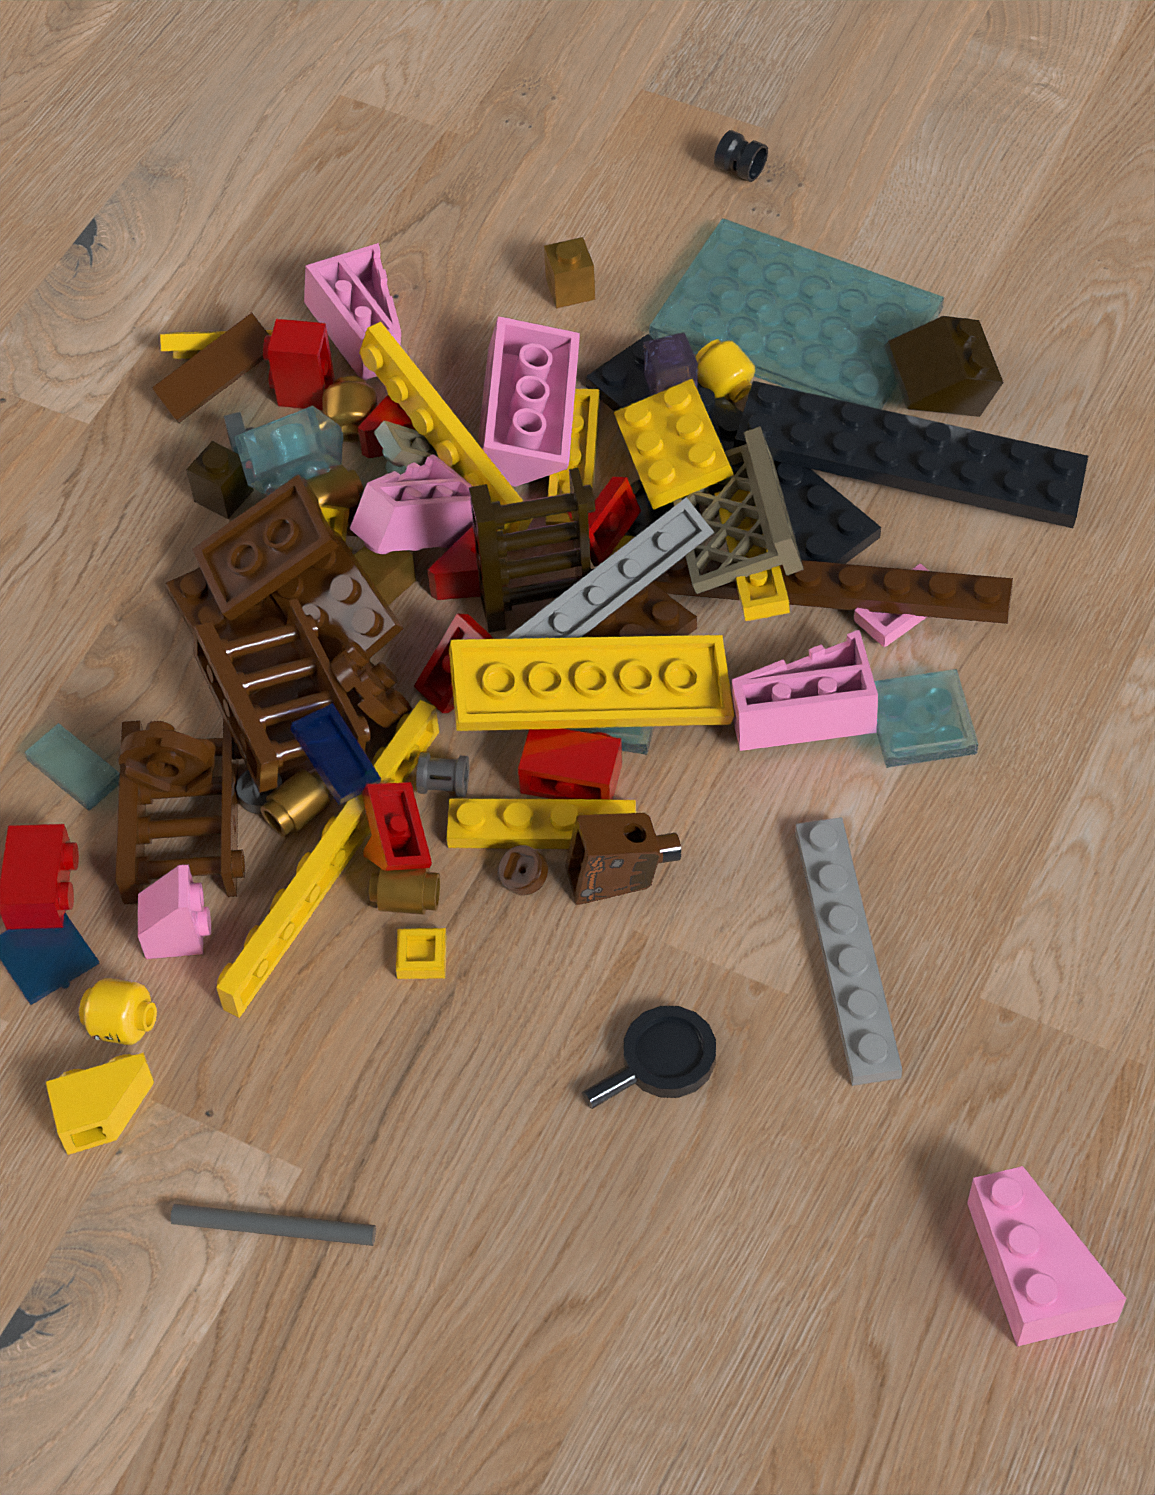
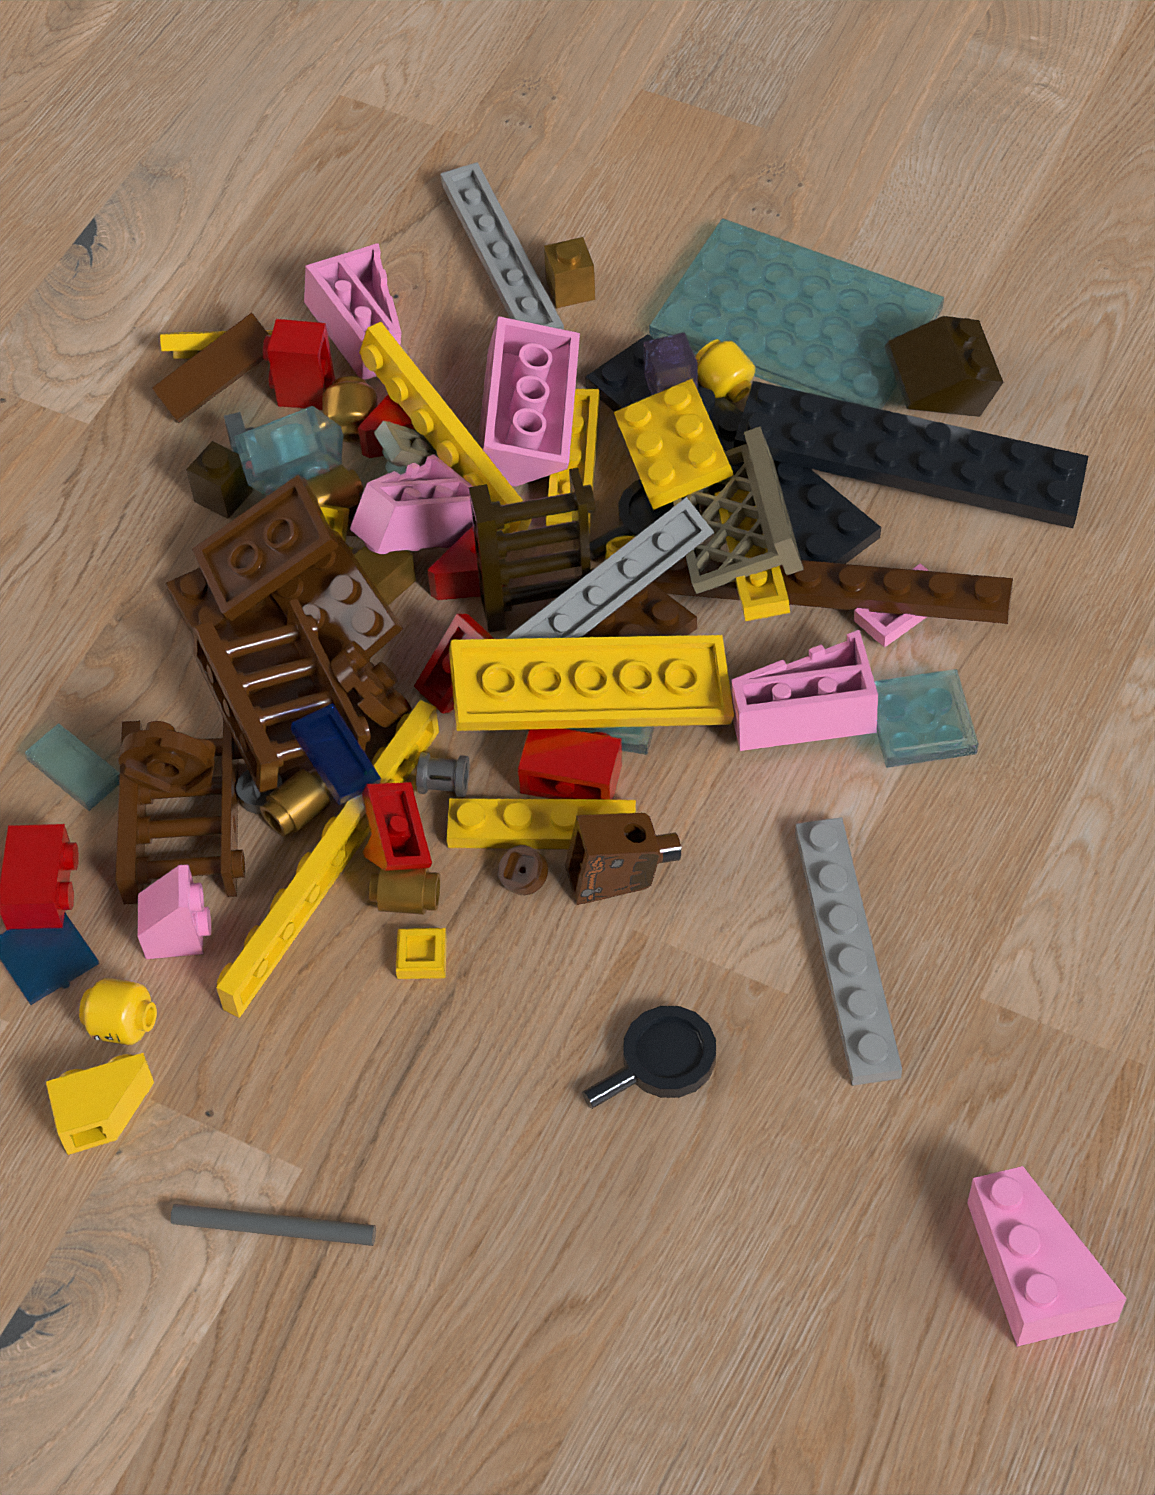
red slope [567,477,641,567] -> none
black wheel [714,130,768,182] -> none
none -> light grey plate [441,162,564,330]

